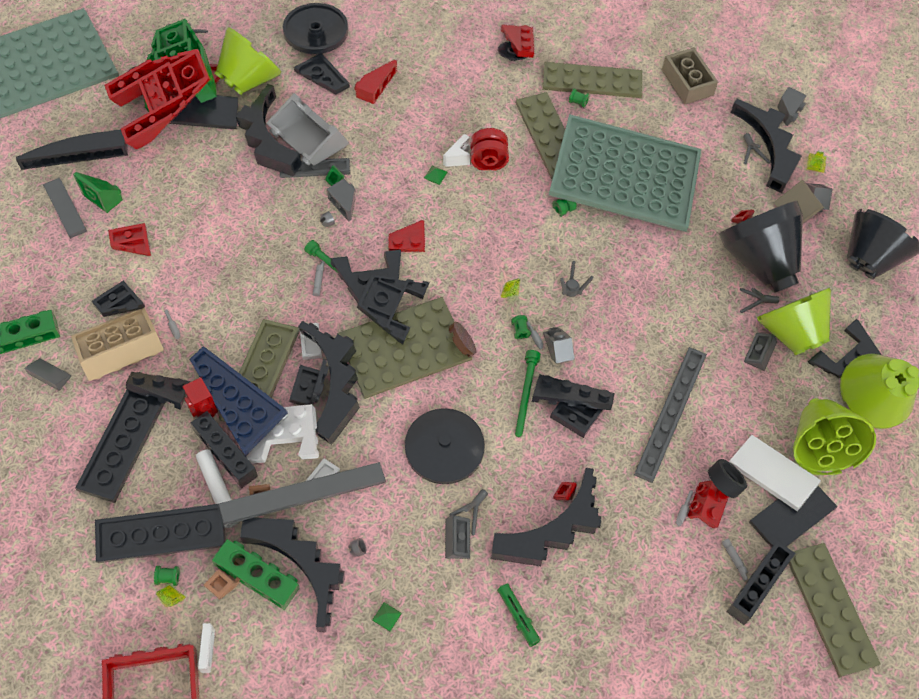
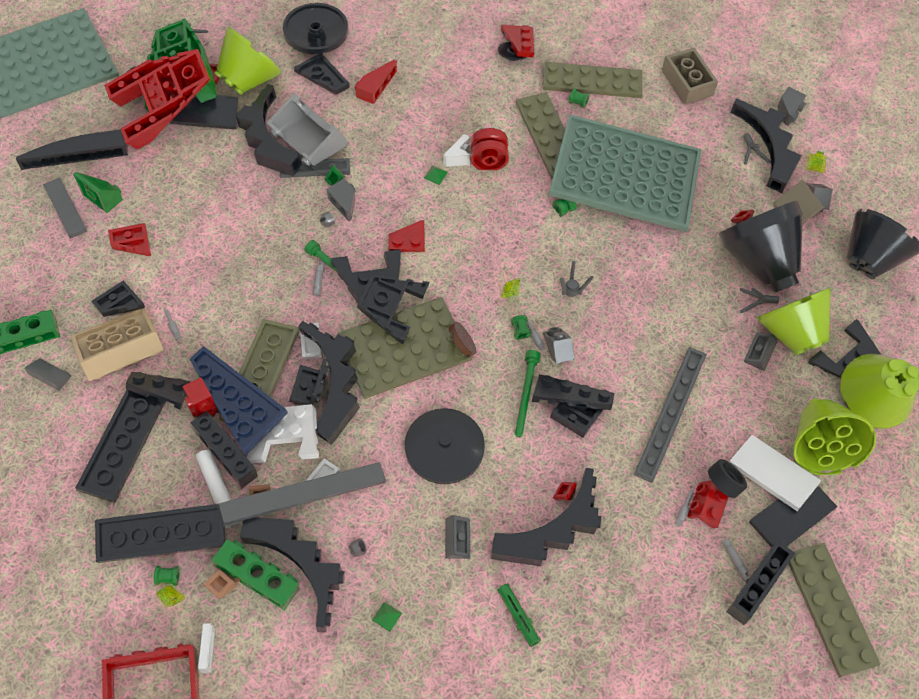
dark grey plant [449,489,488,536] -> none

